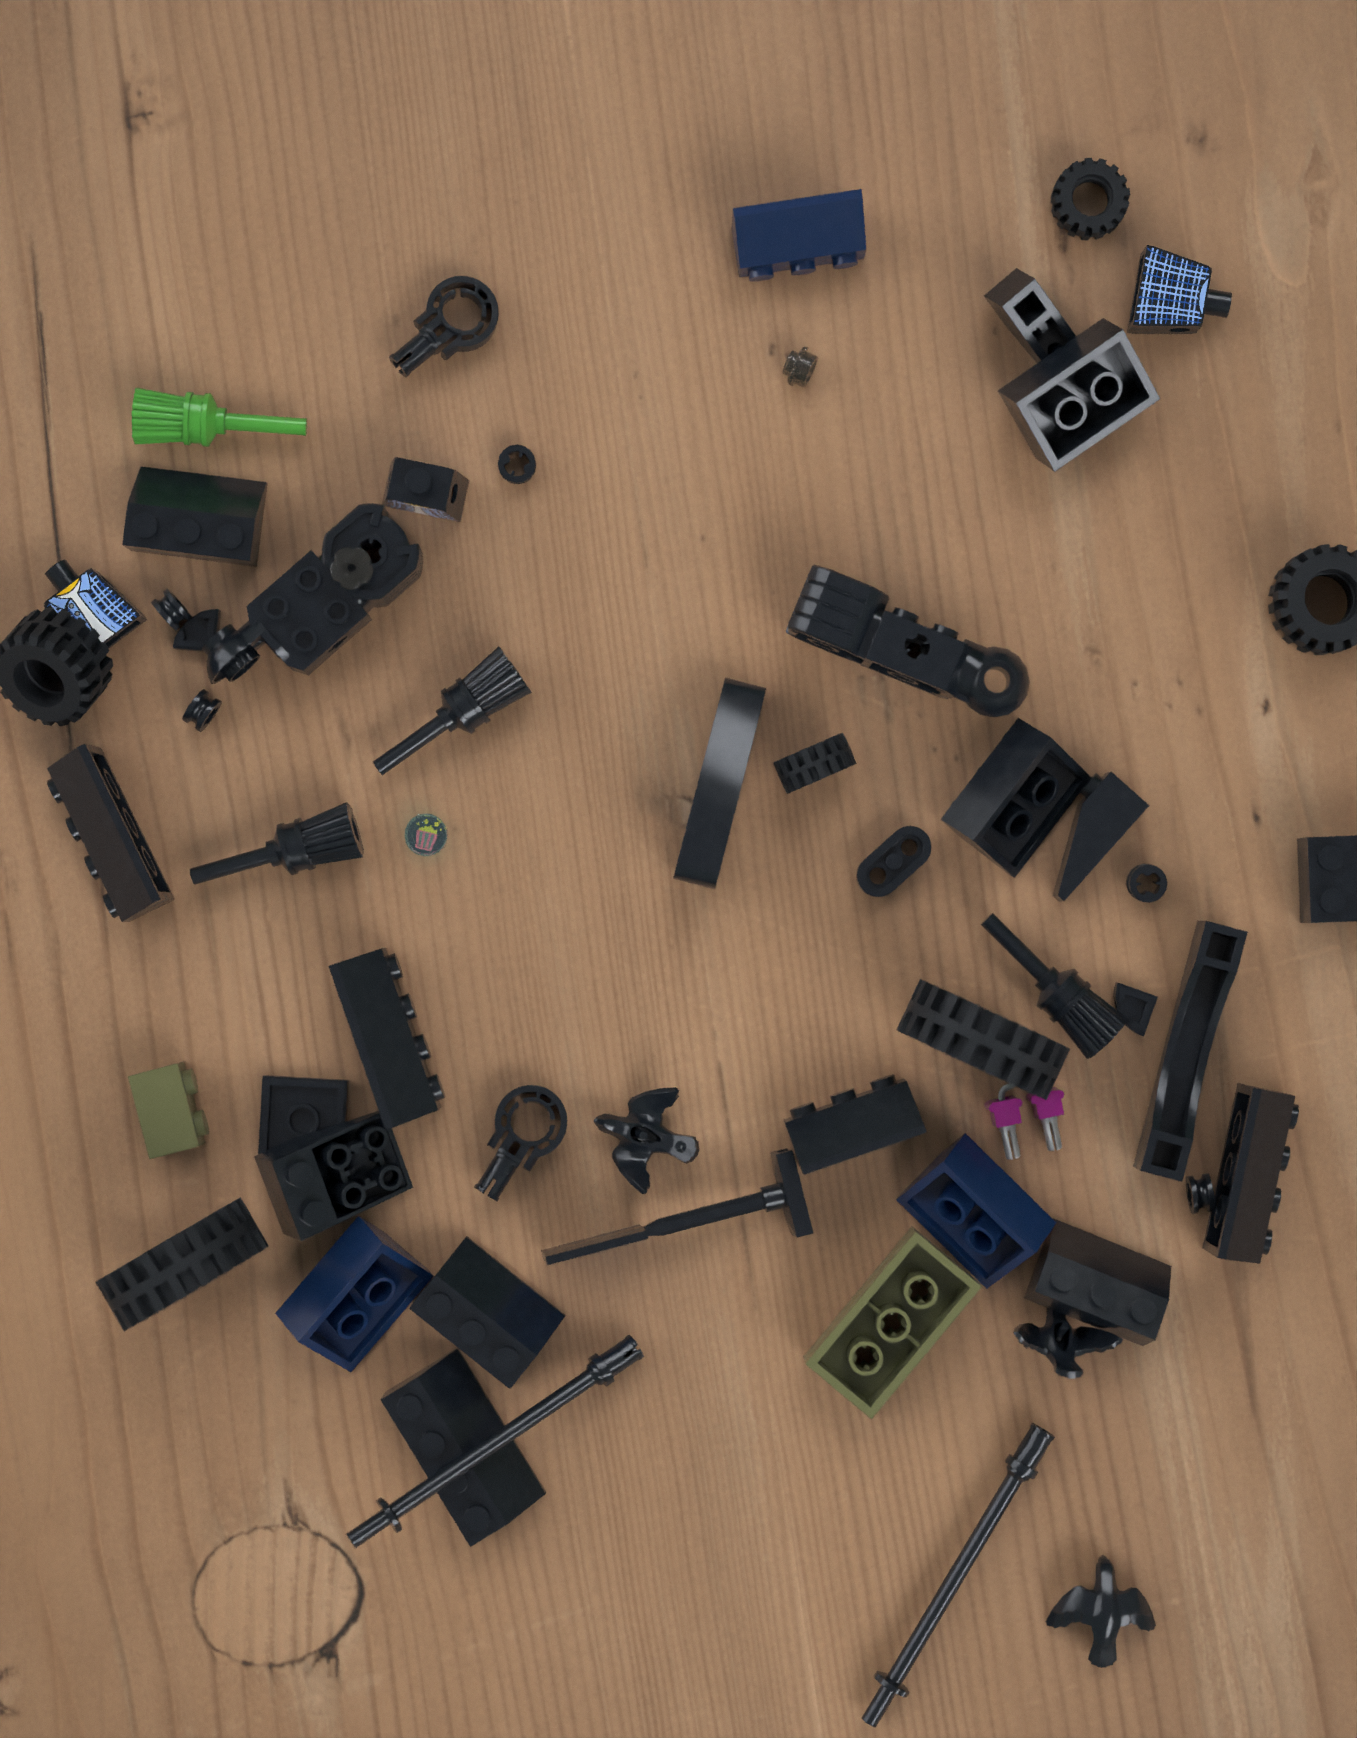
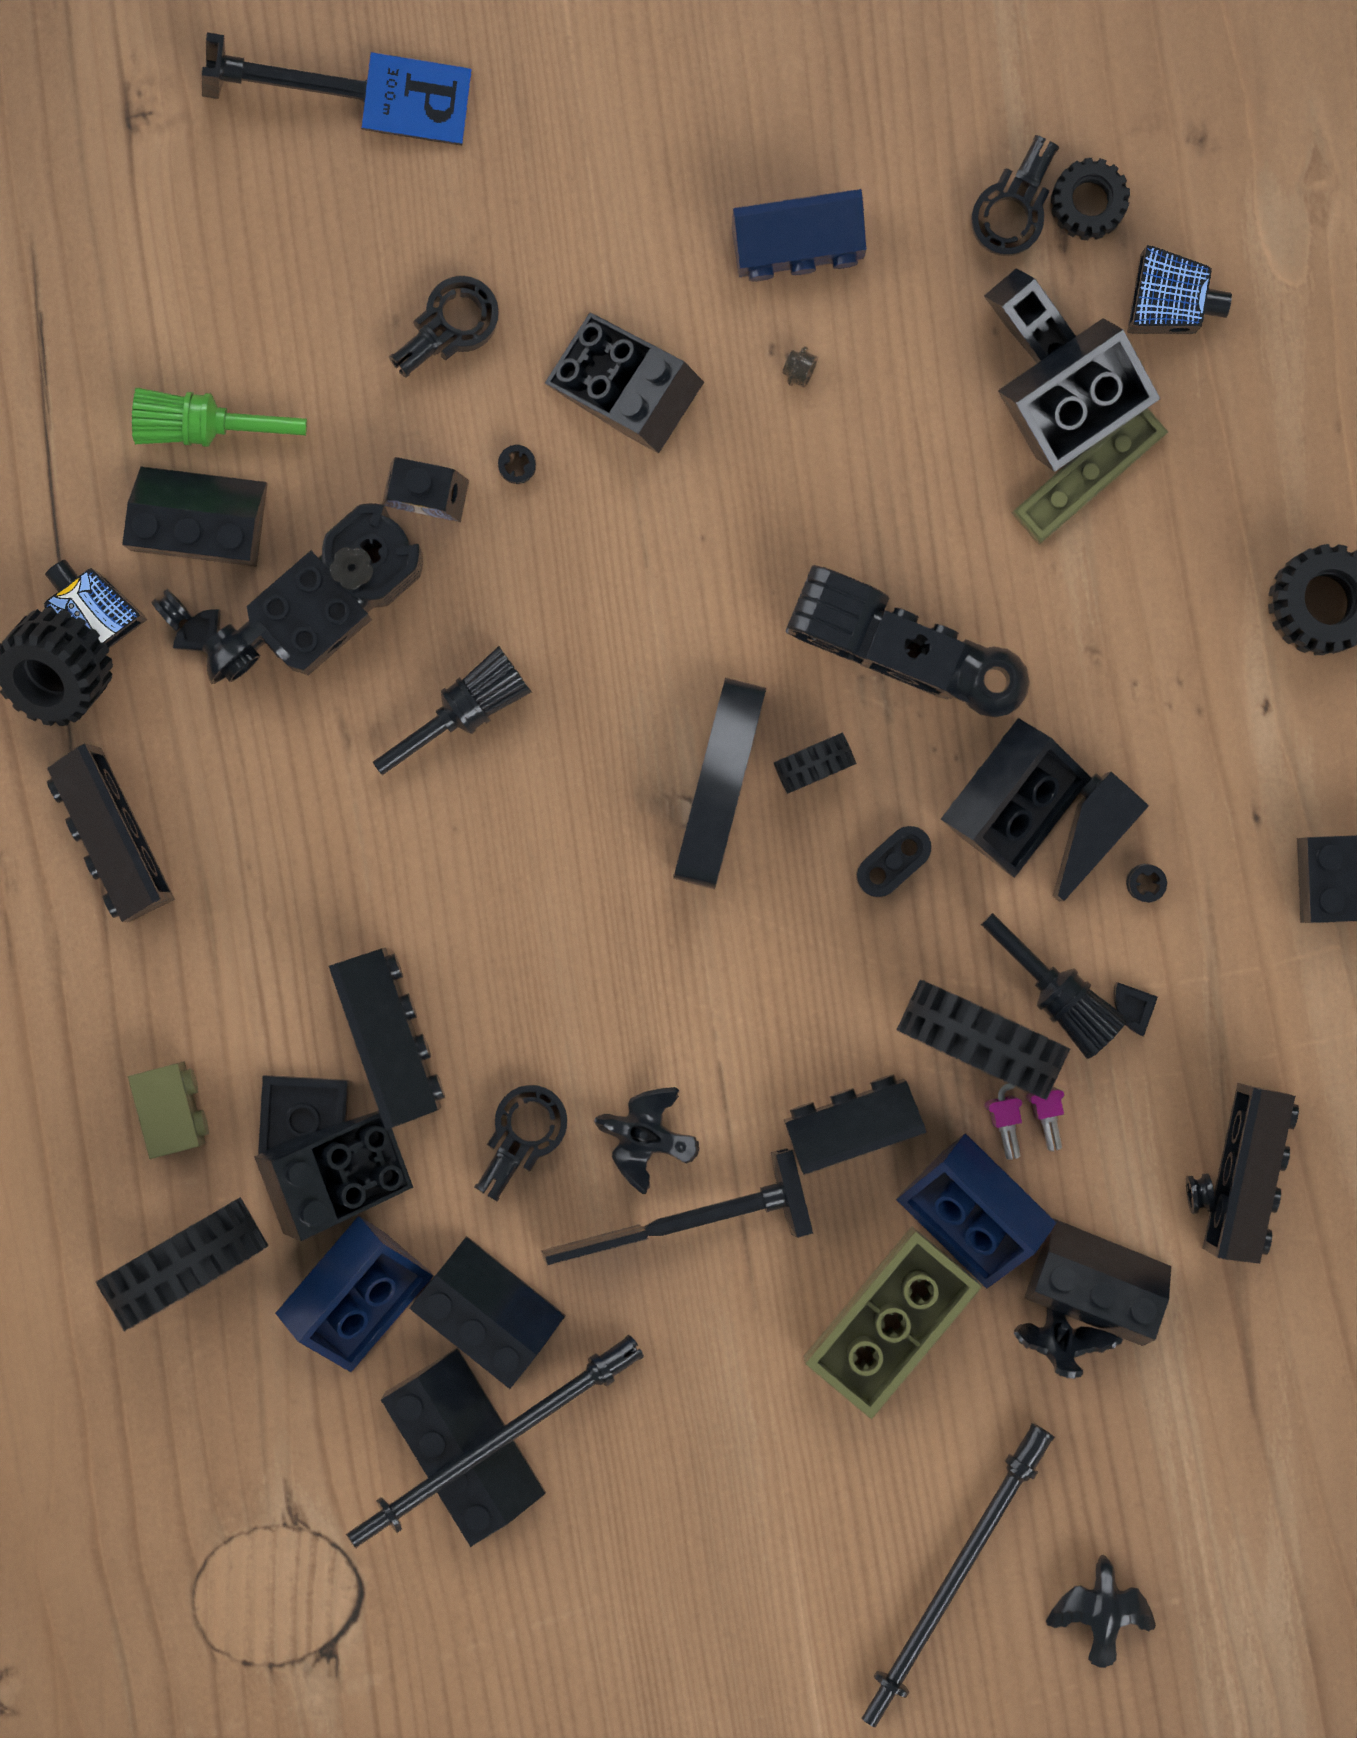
black bush [182,689,222,732] -> none
black piece [190,802,364,885] -> none
clear light blue tile [405,814,448,856] -> none
black arch [1133,921,1248,1182] -> none
none -> piece [202,32,472,146]
none -> black slope [545,312,704,453]
none -> black pin [971,135,1059,256]
none -> olive tile [1012,408,1168,545]

